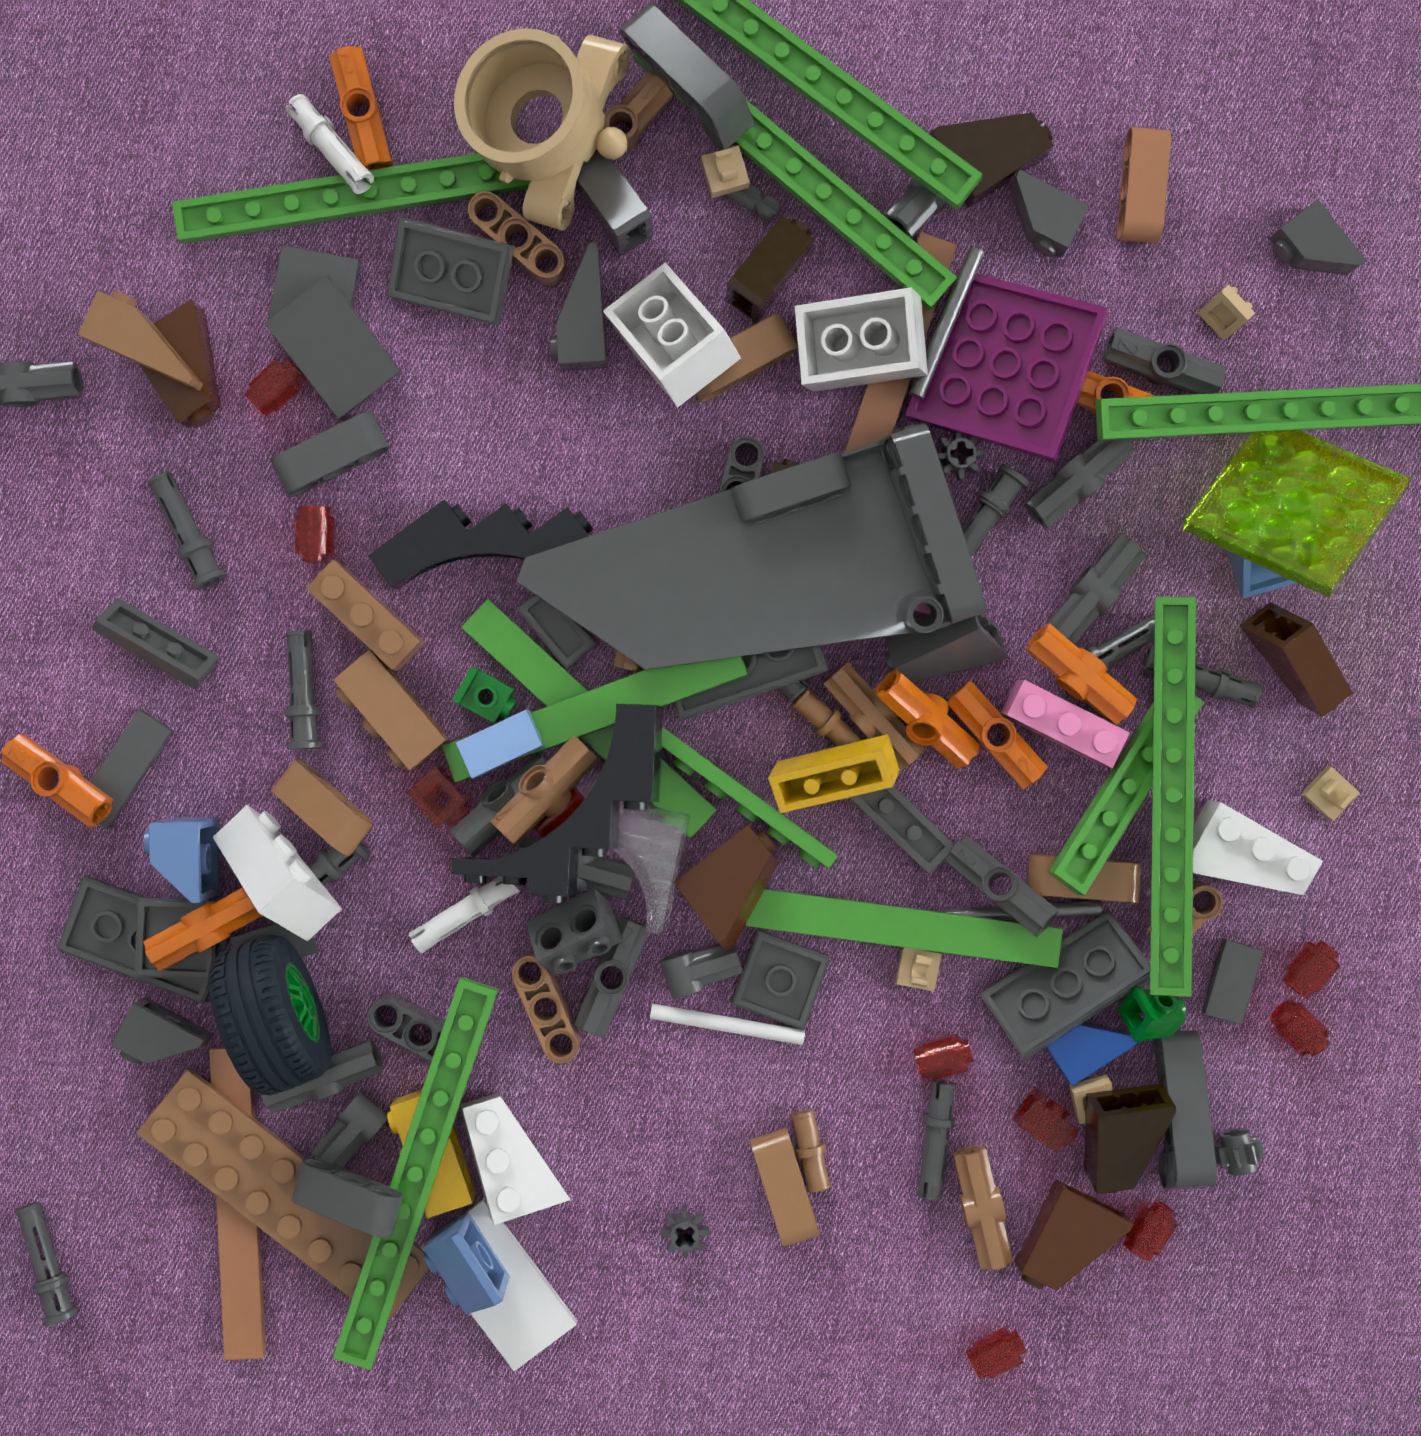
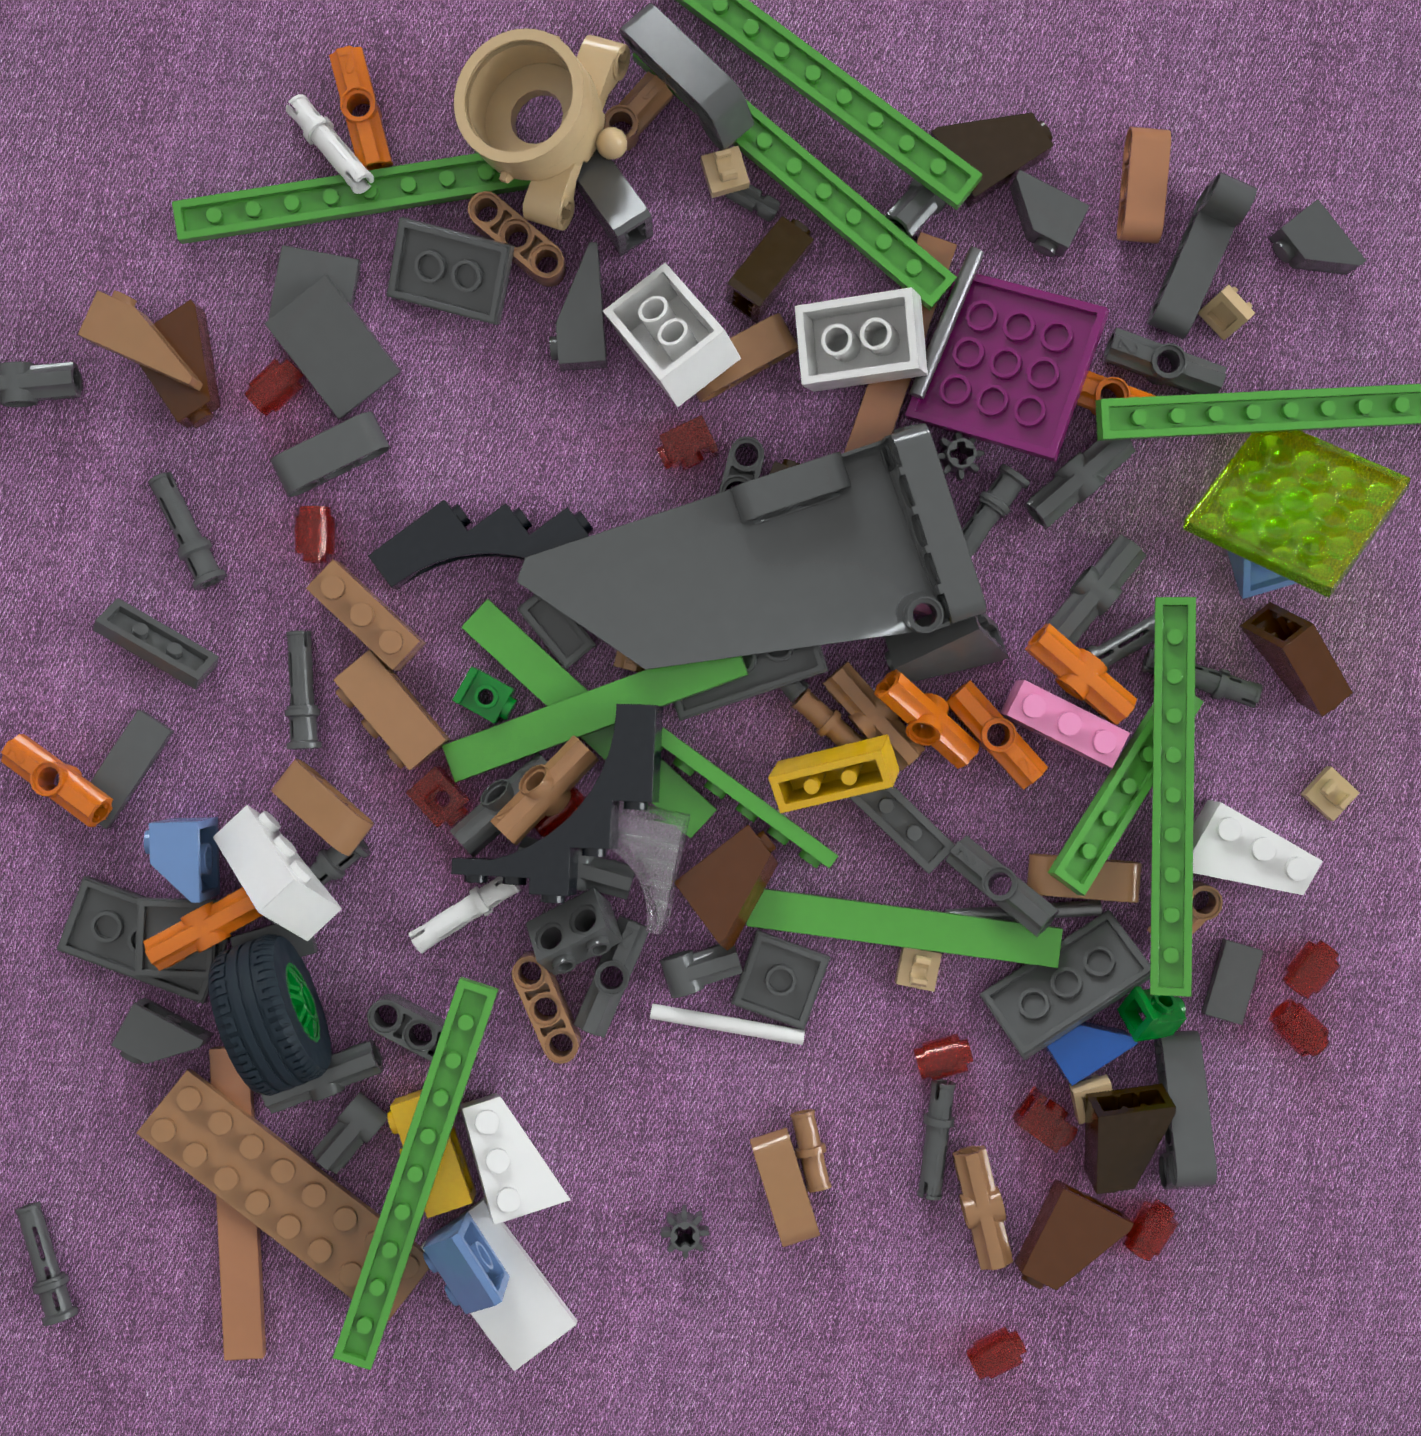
dark grey beam [292,1158,403,1237] -> none
light blue tile [456,710,545,779] -> none
dark grey gear [1214,1128,1266,1176] -> none
none -> clear red brick [656,415,719,470]
none -> dark grey beam [1147,172,1257,339]

